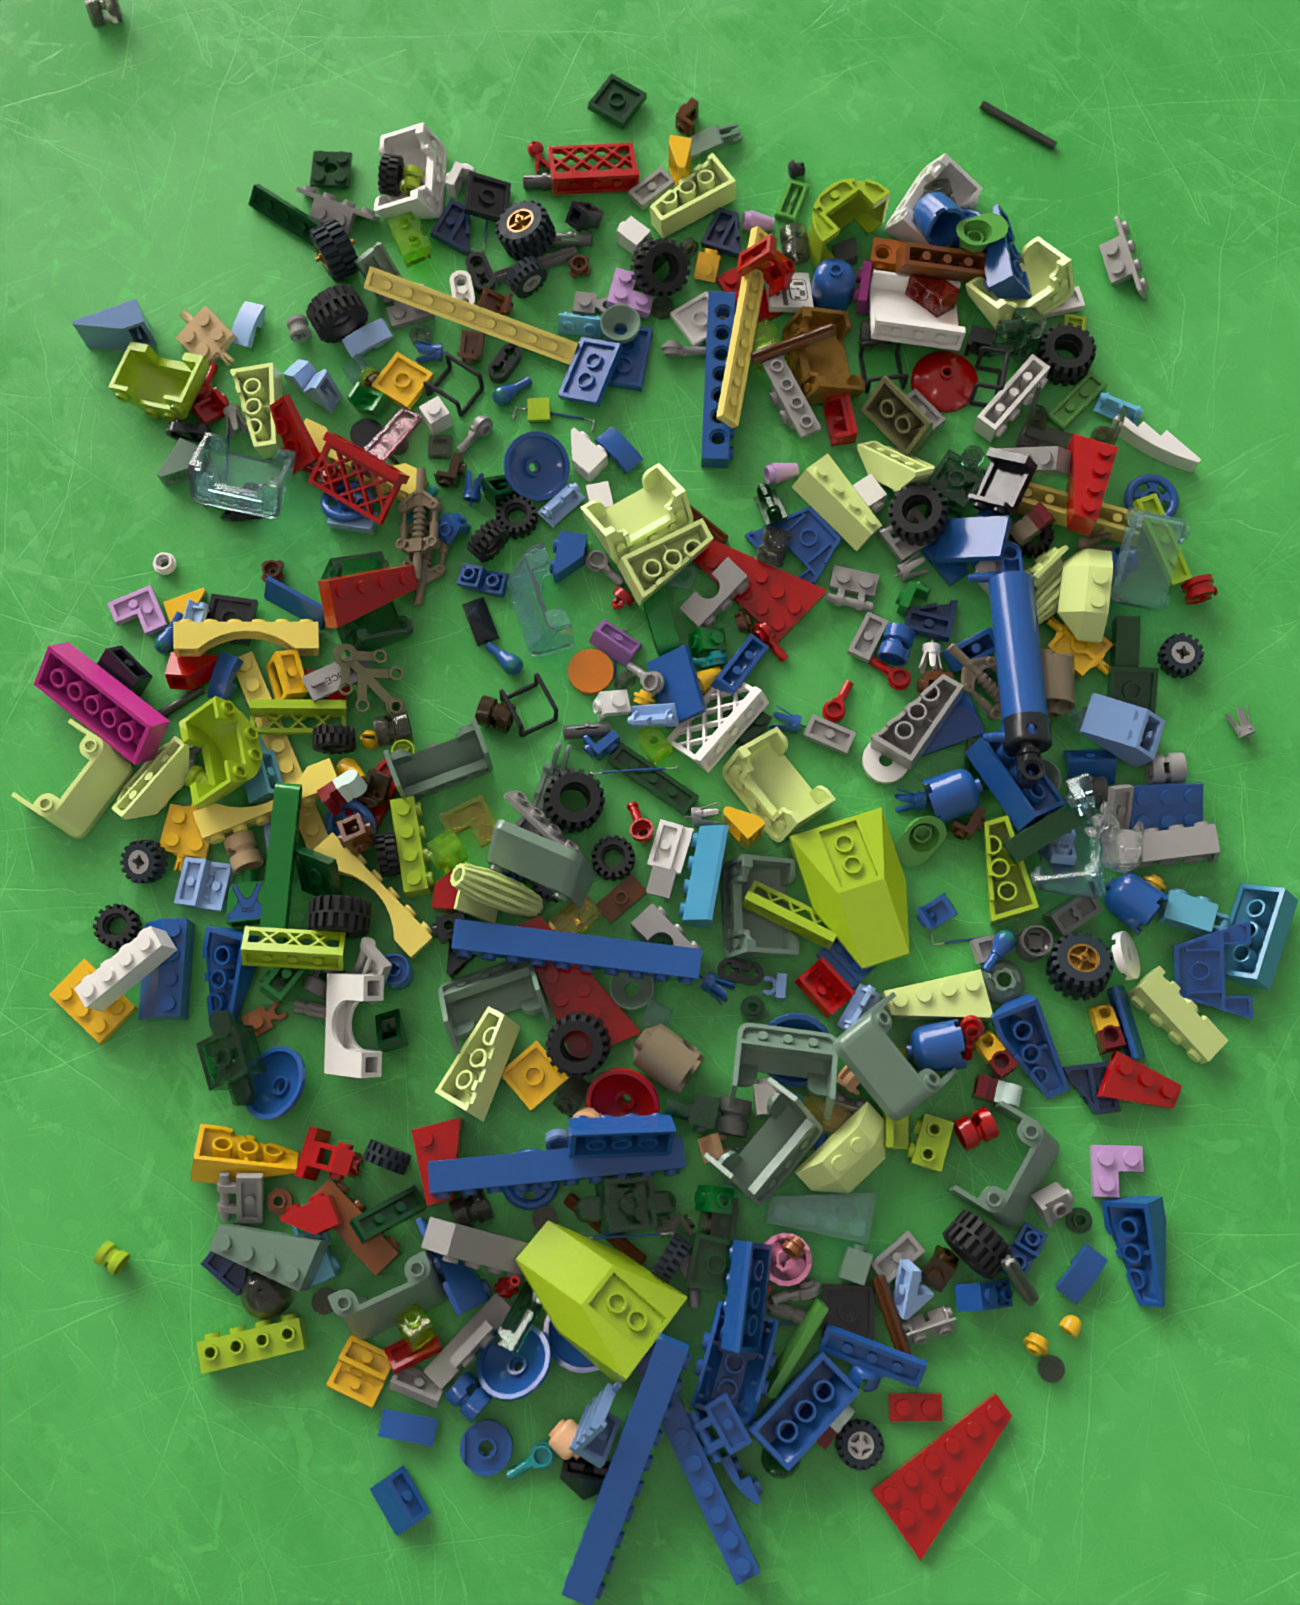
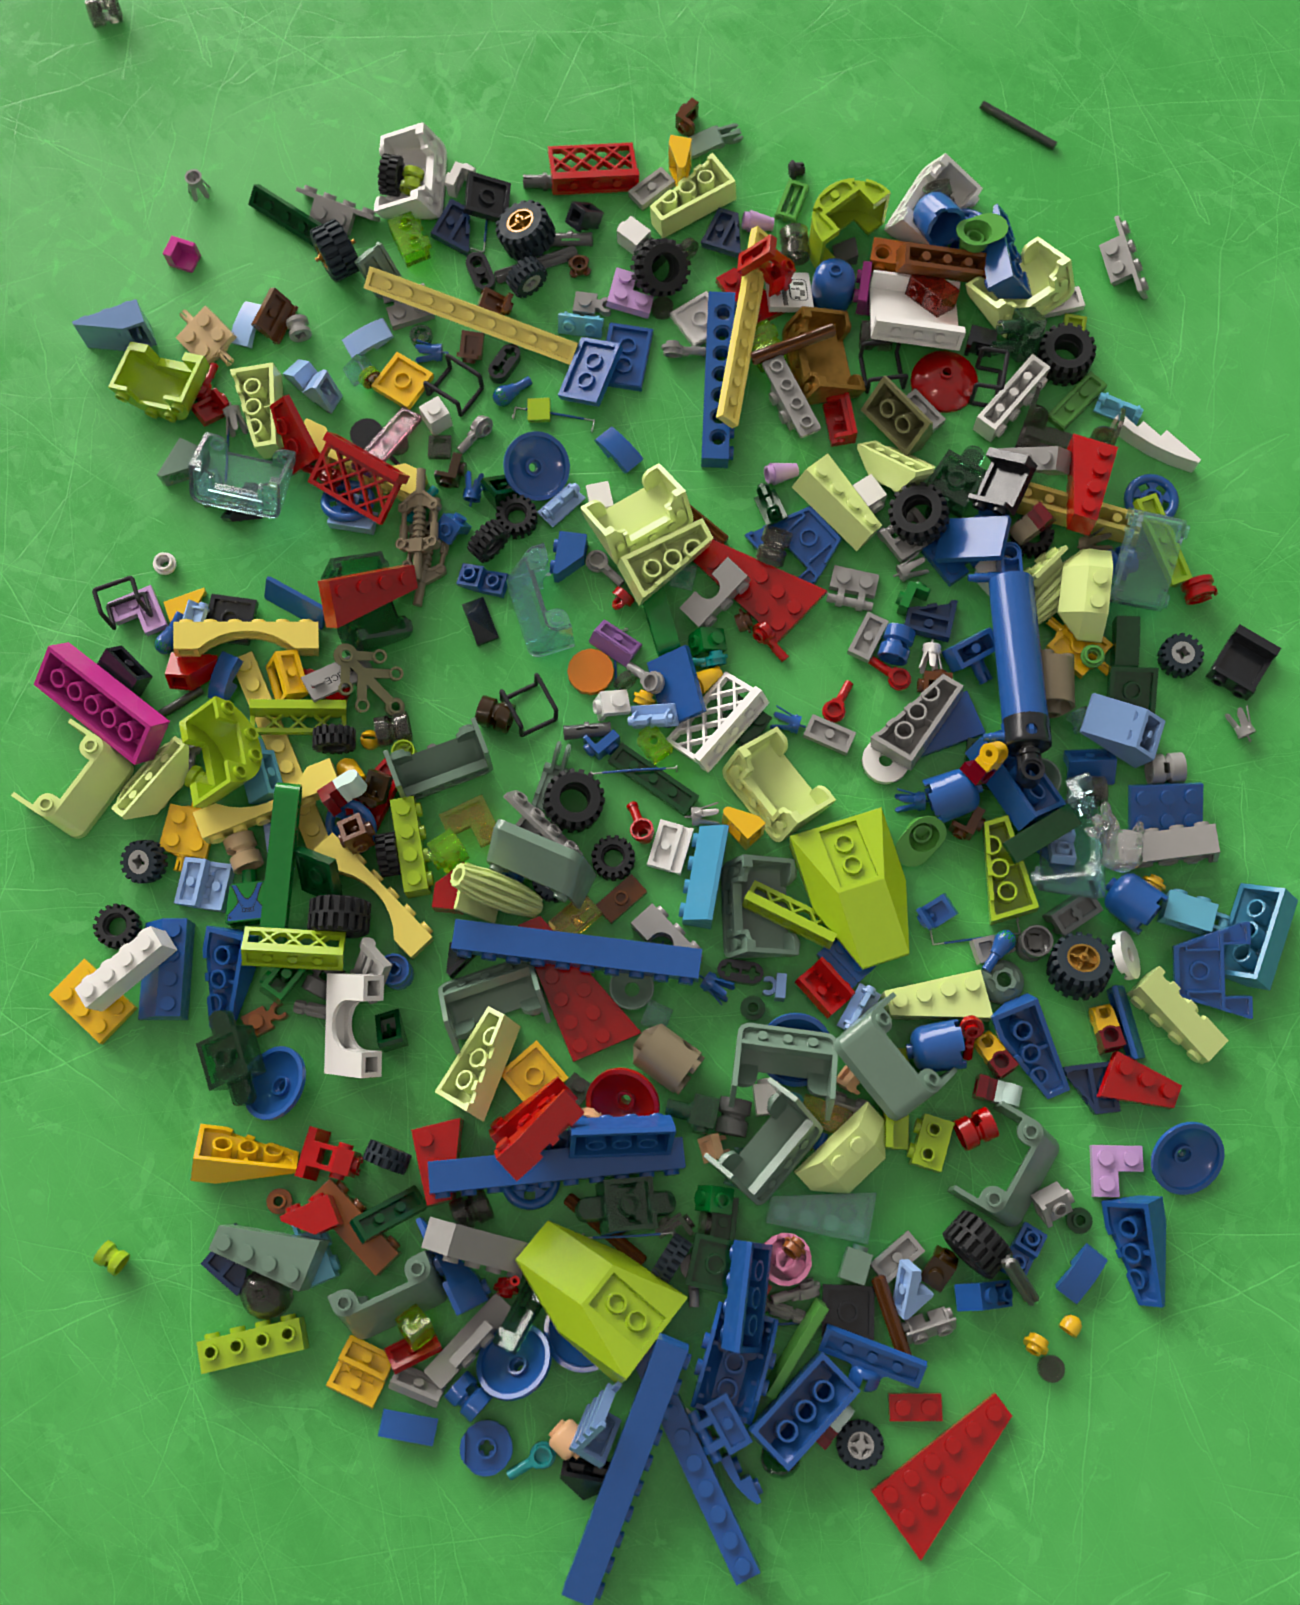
black plate [166,420,212,443] -> none
light grey plate [217,1171,264,1223] -> none
reddish brown plate [261,560,285,583] -> none
black tyre [306,284,369,343] -> none
dark green piece [310,150,353,188] -> none
clear smoke tile [312,1288,335,1315] -> none
green bracket [347,381,388,416] -> none
blue panel [370,1465,431,1535] -> none
black brick [432,911,467,944] -> none
white plate [450,270,476,305] -> none
blue piece [485,641,523,675] -> none
red arm [527,141,550,175] -> none
clear smoke tile [532,1205,558,1230] -> none
black tyre [545,1011,611,1078] -> none
white slope [571,428,608,483] -> none
dark green plate [588,73,647,129] -> none
sand green piece [600,304,641,344] -> none
light grey panel [646,865,677,903] -> none
yellow bracket [694,248,722,283] -> none
blue slope [710,633,770,695] -> none
dark tan bar [947,643,1001,721] -> none
light grey plate [1104,784,1134,835] -> none
none -> black piece [92,576,153,630]
none -> dark pink panel [163,235,201,273]
none -> light grey piece [184,169,210,202]
none -> reddish brown plate [251,287,299,344]
none -> red wedge [489,1076,585,1181]
none -> leg [959,741,1008,786]
none -> bright green plate [1080,644,1105,668]
none -> blue dish [1151,1122,1225,1195]
none -> black panel [1206,624,1282,701]

